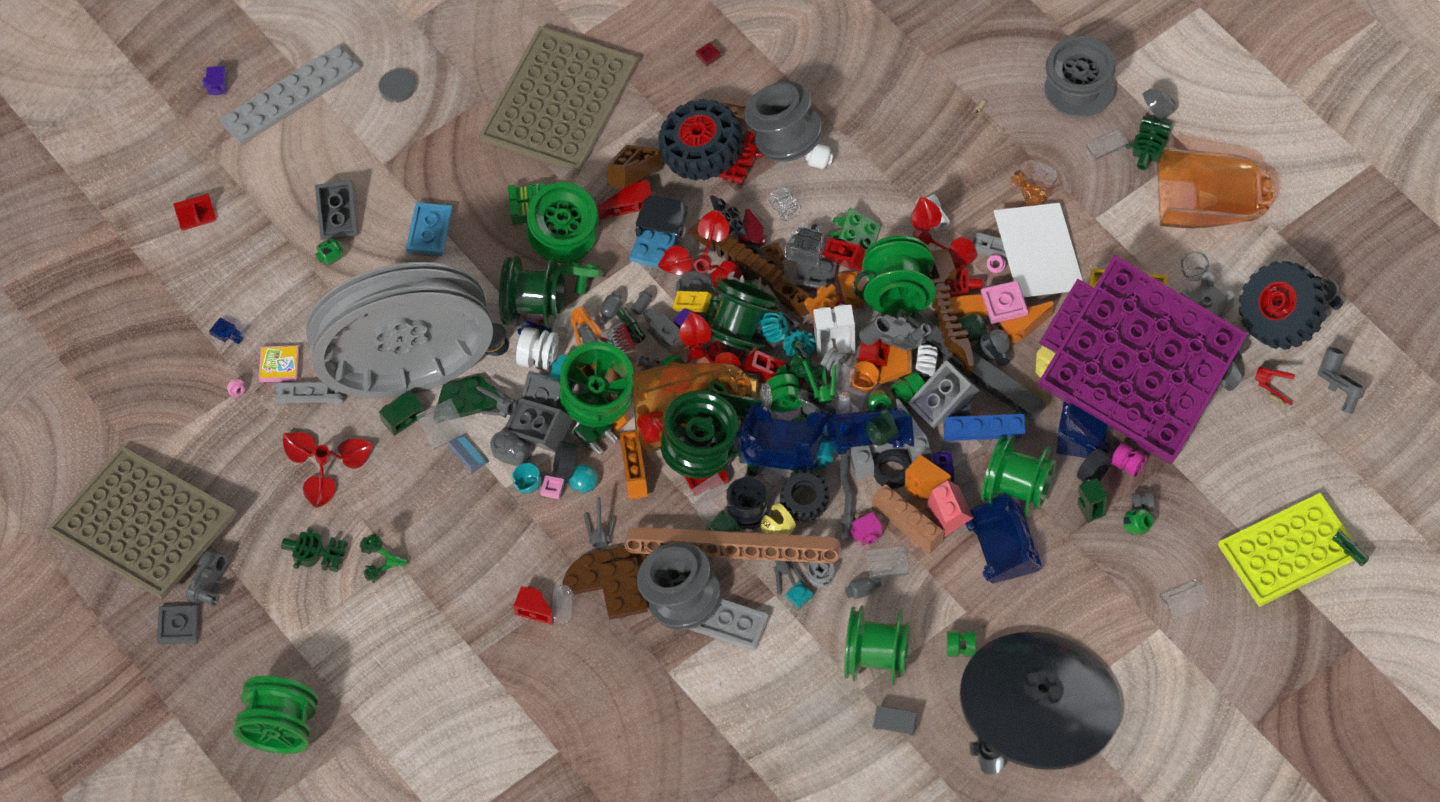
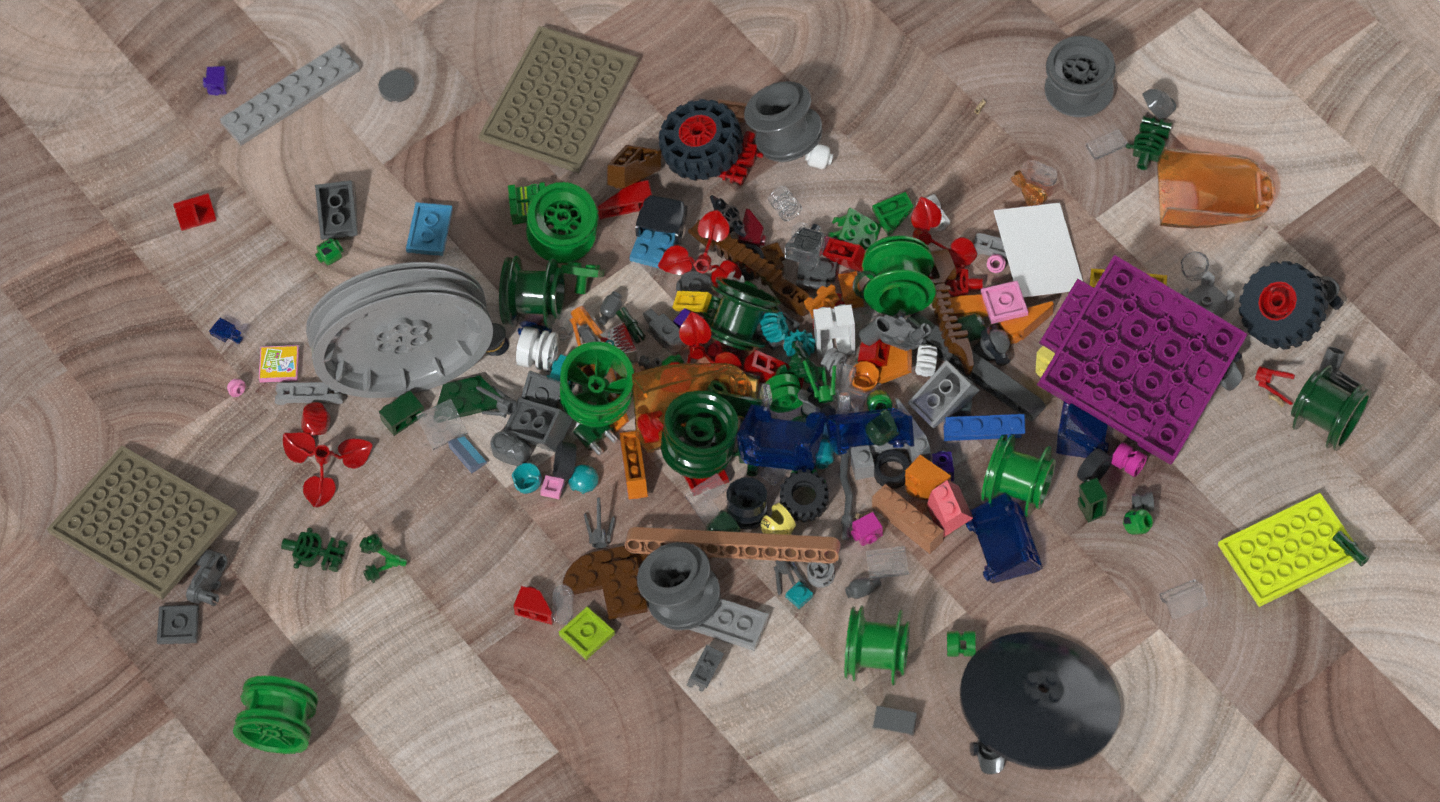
dark grey pin [631,290,653,315] -> none
dark red plate [696,42,721,66] -> none
green wheel [891,371,925,406] -> none
none -> red hair [301,402,331,437]
none -> lime plate [558,607,615,660]
none -> dark grey hinge [686,645,724,692]
none -> green wing [872,192,914,236]
none -> dark green wheel [1291,365,1372,451]

